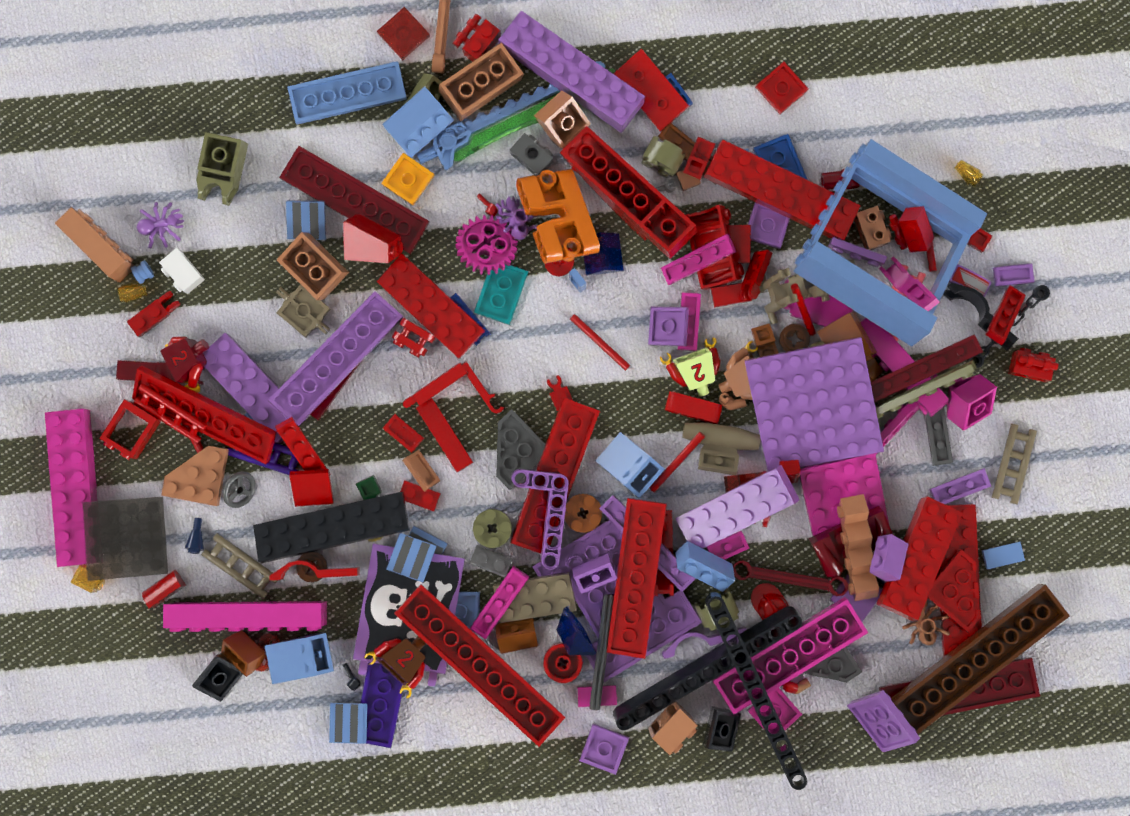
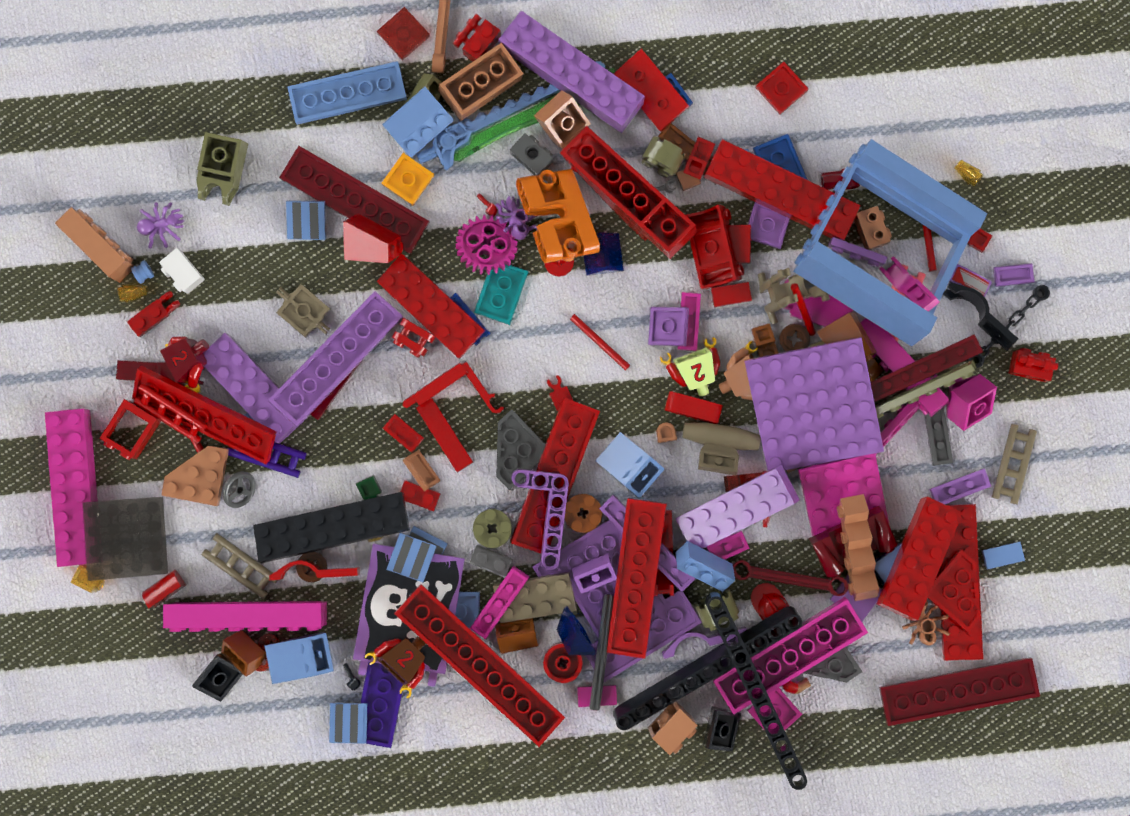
dark blue cone [184,518,204,554] -> none
red plate [275,417,331,475] -> none
nougat brick [277,232,349,300] -> none
red tile [289,469,334,507] -> none
medium blue tile [569,268,586,292] -> none
medium lavender tile [579,723,629,775] -> none
red bar [649,432,705,493] -> none
dark pink tile [661,234,736,285] -> none
nougat arm [719,393,747,410] -> none
red hinge [740,250,773,300] -> none
red slope [779,460,801,484] -> none
medium lavender plate [847,690,920,752] -> none
medium lavender brick [869,534,908,582] -> none
red brick [889,206,935,252] -> none
reddish brown brick [891,584,1070,734] -> none
red tile [985,285,1026,345] -> none
none -> nougat tile [656,422,677,443]

